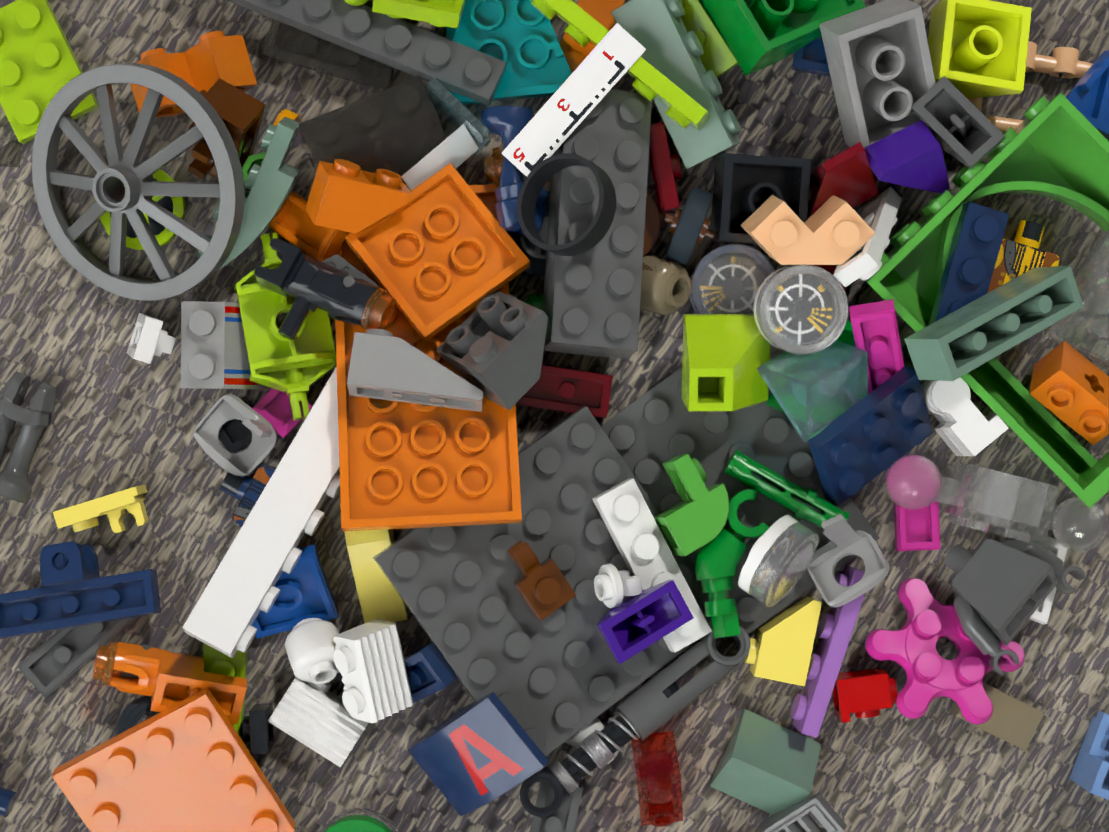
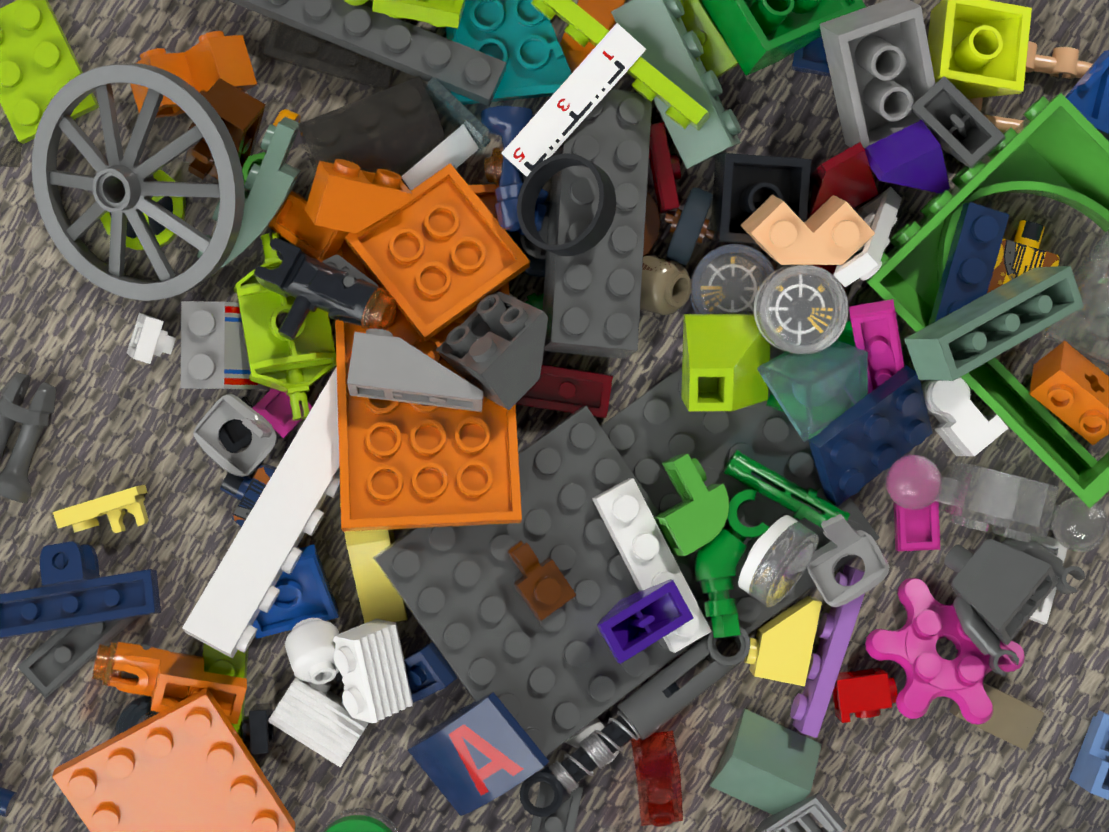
white plate [594,564,642,608] -> none

